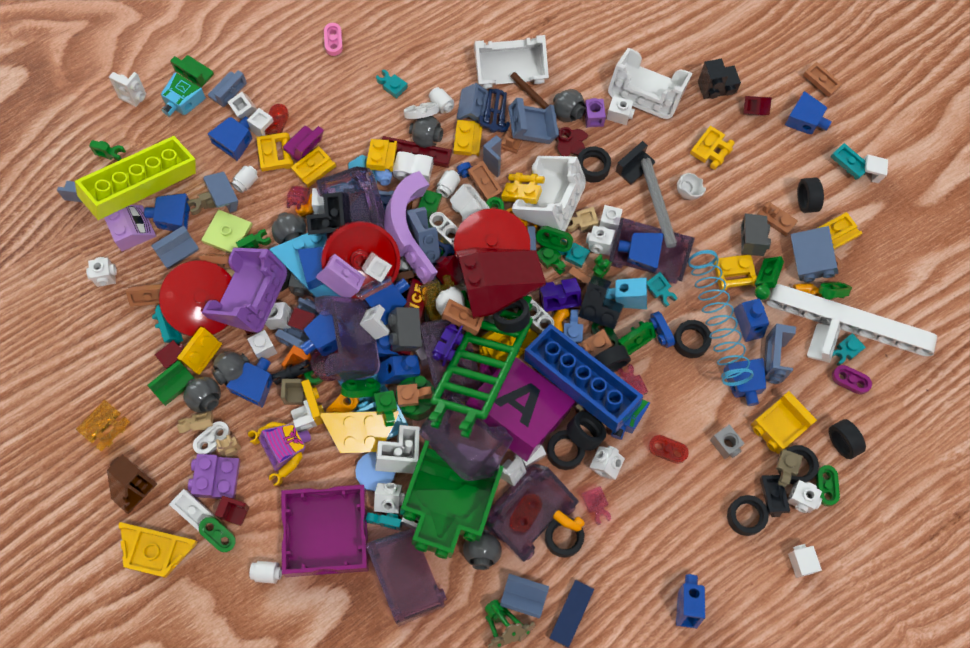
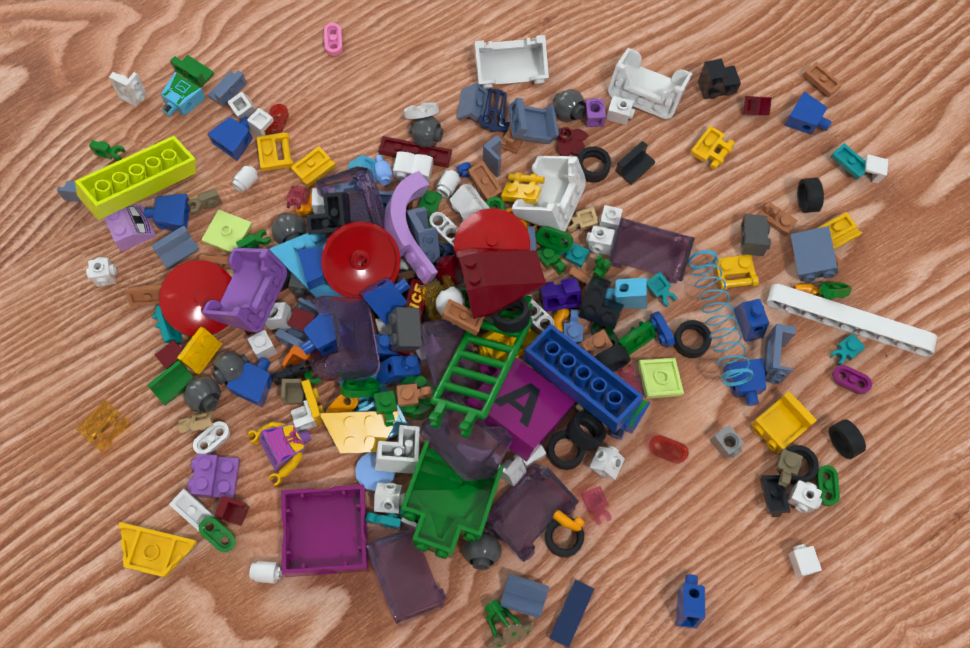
reddish brown wedge [107,454,157,514] -> none
sand blue panel [203,172,238,213] -> none
tan plate [216,435,242,457] -> none
magenta panel [283,126,324,161] -> none
lavender panel [316,254,366,300] -> none
clear piece [356,275,393,300] -> none
white panel [360,304,390,340] -> none
white panel [362,252,392,282] -> none
yellow plate [366,139,397,172] -> none
teal plate [376,69,408,99] -> none
white brick [429,87,454,113] -> none
dark purple hinge [432,324,464,366] -> none
yellow plate [453,120,483,156] -> none
reddish brown bar [510,72,549,109] -> none
clear red plate [510,494,542,532] -> none
blue torso [618,233,664,272] -> none
light grey axle [641,158,677,248] -> none
white hair [677,173,706,200] -> none
black tyre [727,495,769,536] -> none
green plate [755,256,784,300] -> none
white panel [807,319,841,363] -> none
none -> yellowish green plate [637,358,684,399]

